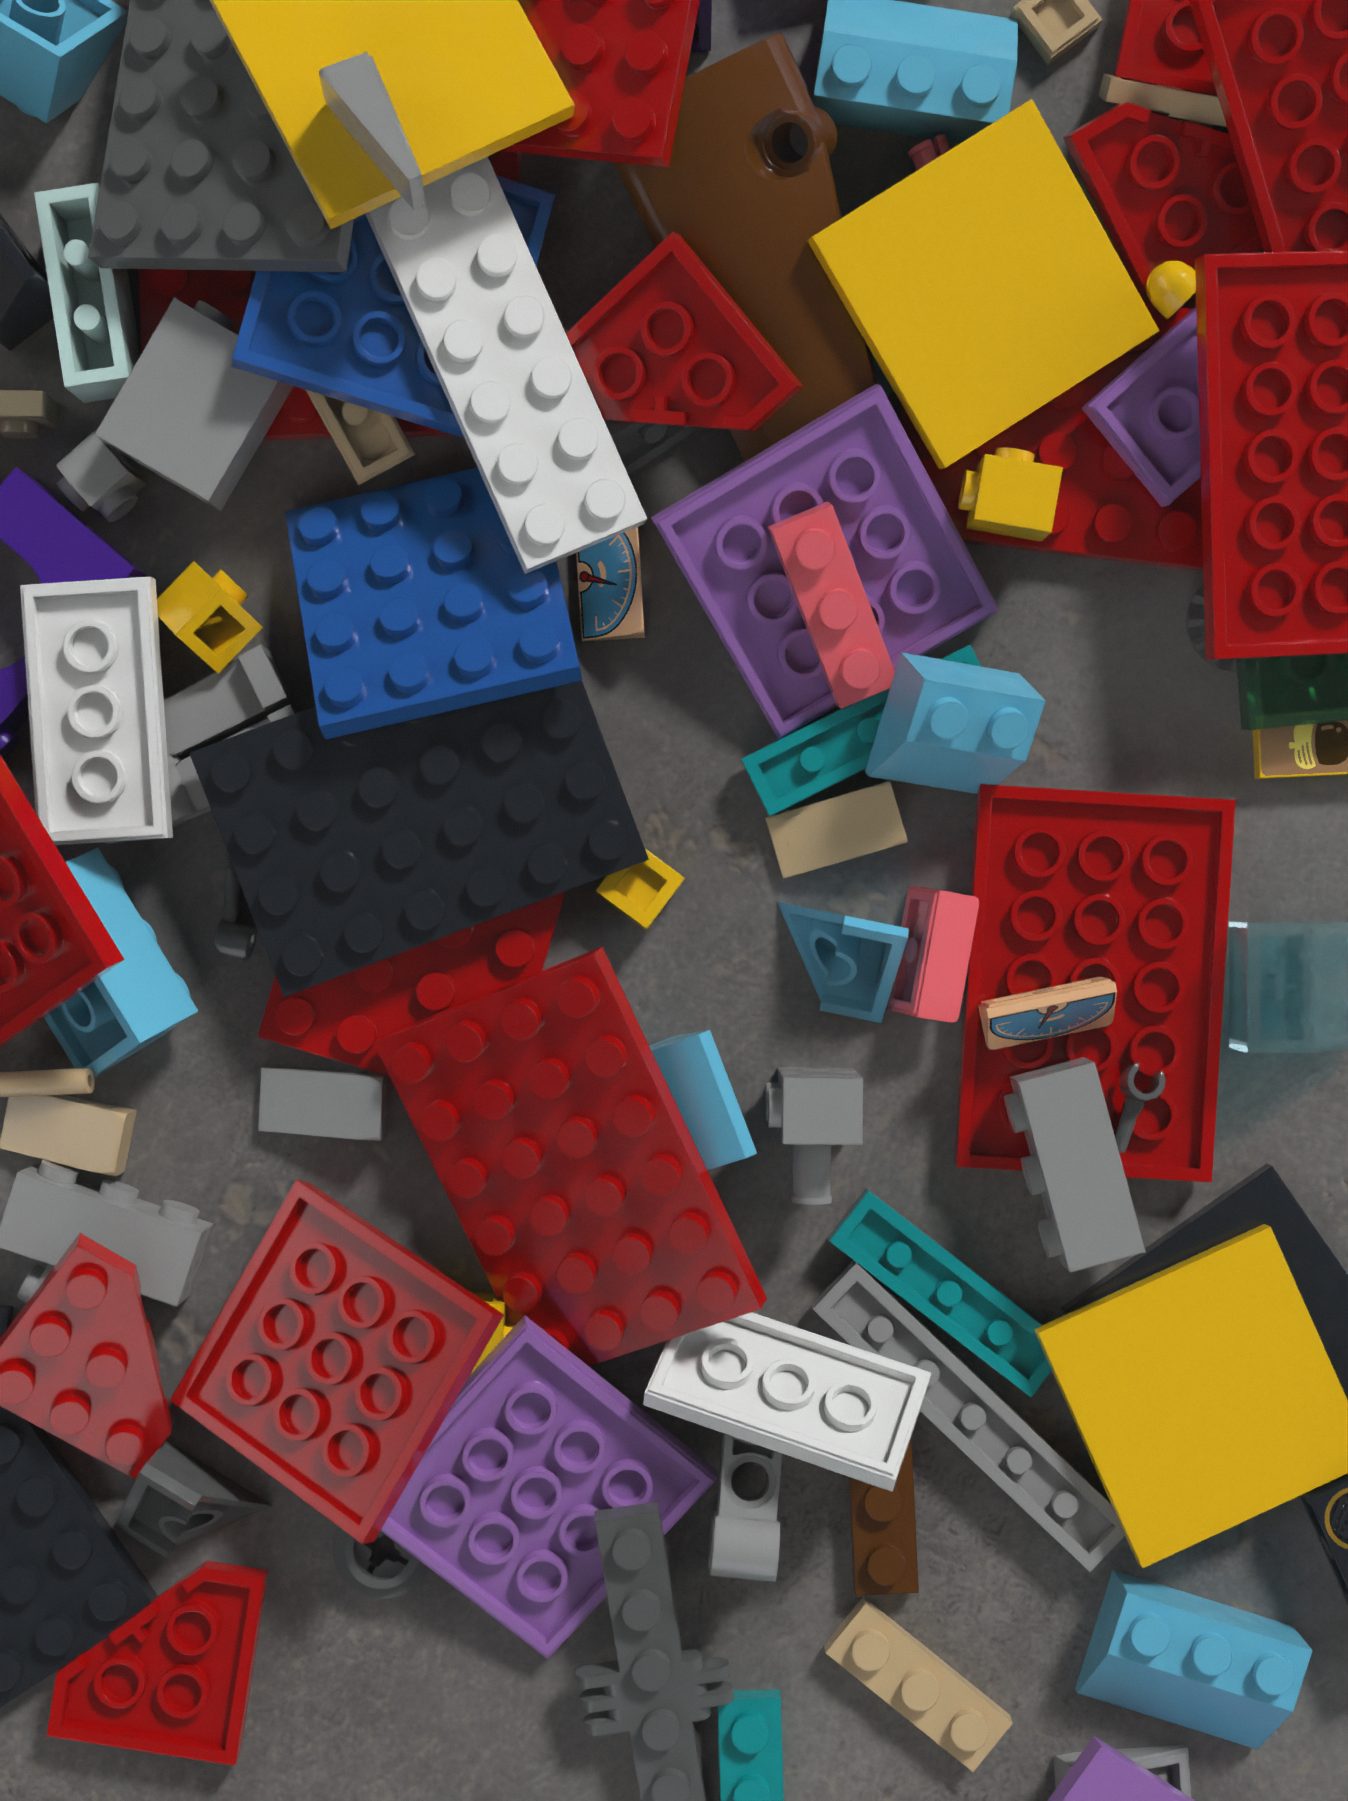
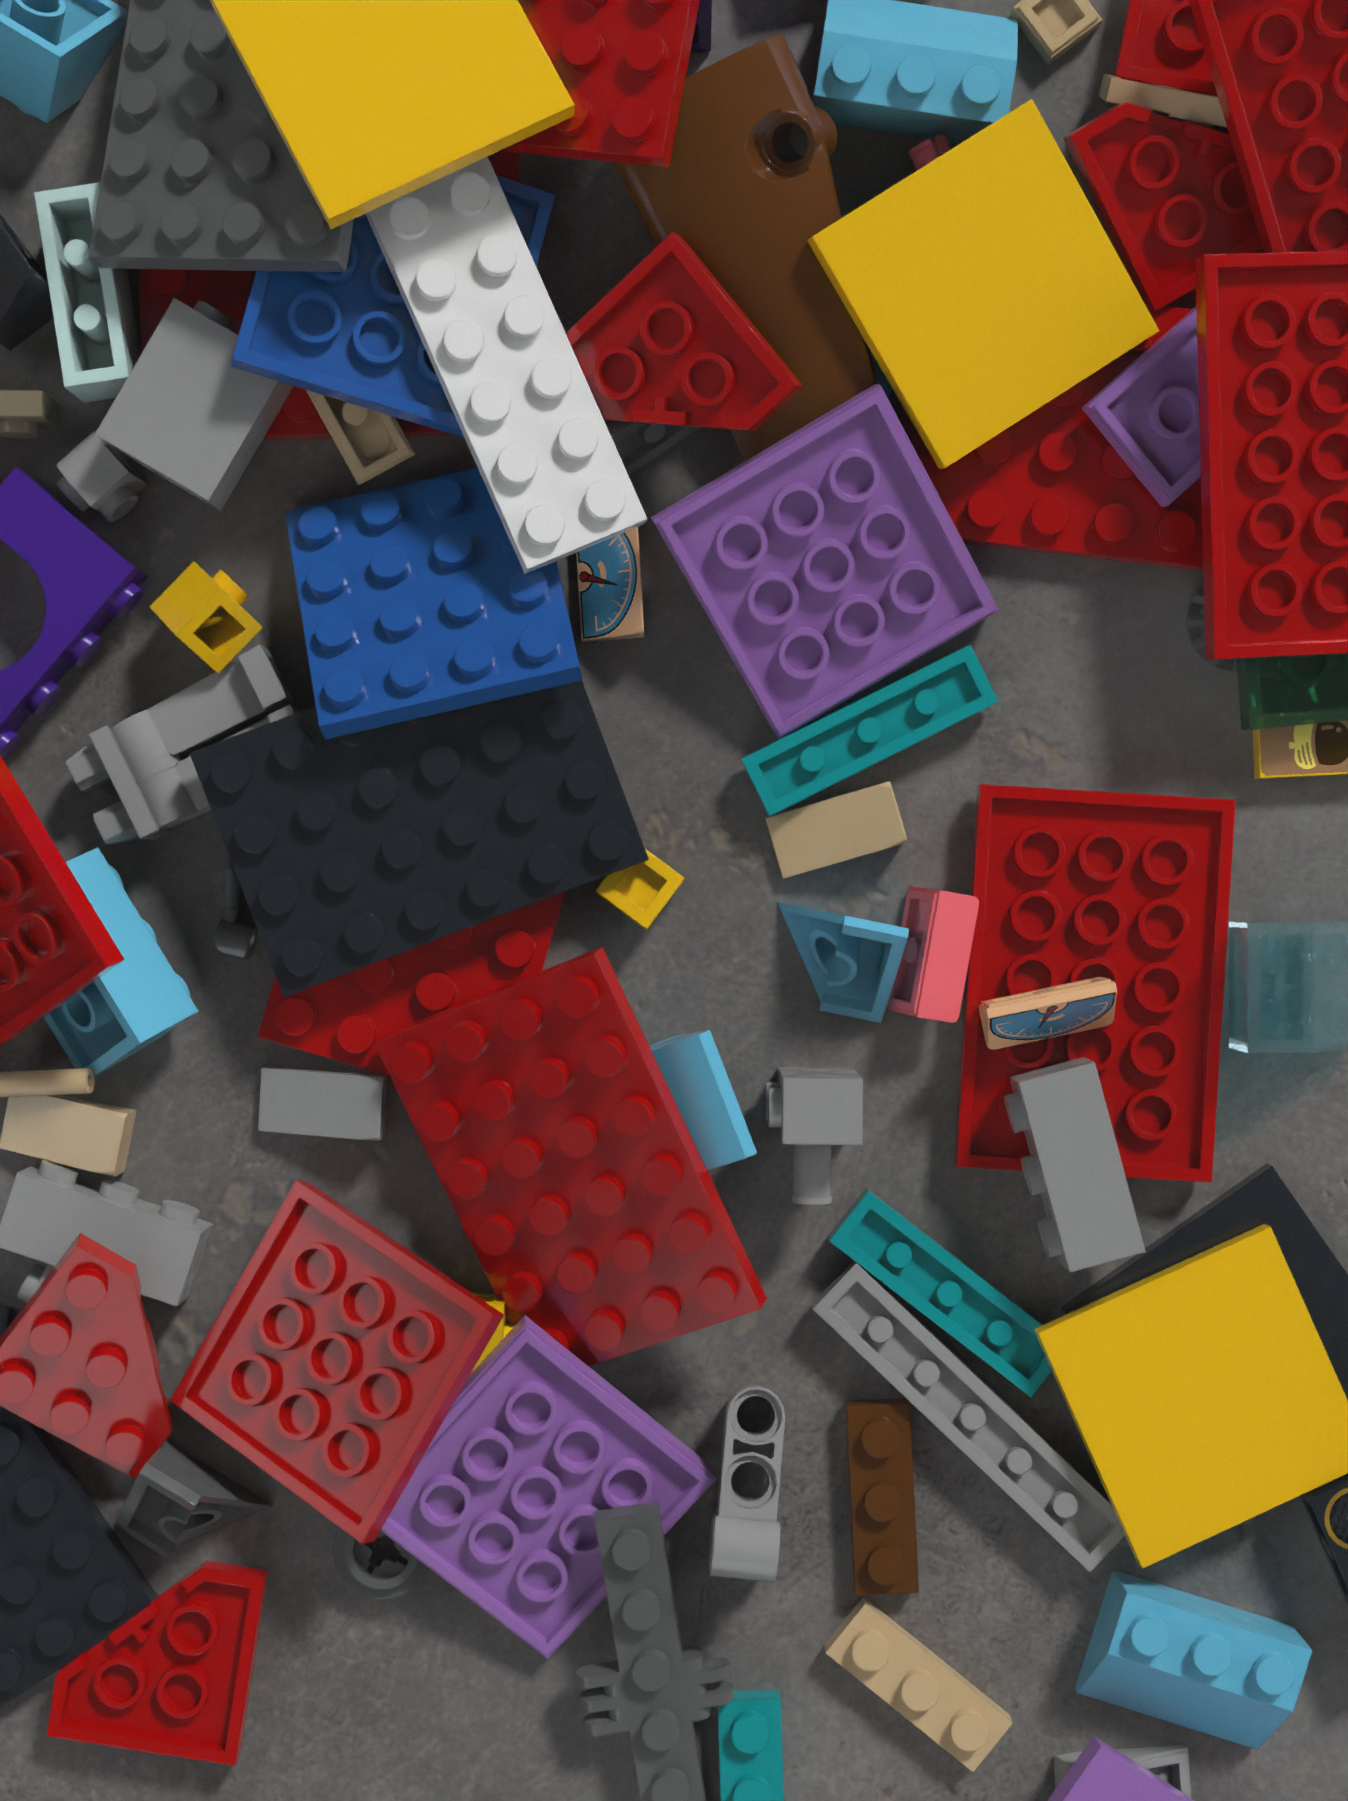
white tile [20,576,173,845] -> none
light grey slope [319,52,425,210] -> none
white tile [643,1312,931,1492] -> none
coral plate [768,501,895,709] -> none
medium azure slope [865,652,1046,794] -> none
yellow brick [958,447,1063,542] -> none
dark grey hand [1114,1063,1166,1153] -> none
yellow hinge [1146,261,1196,319] -> none

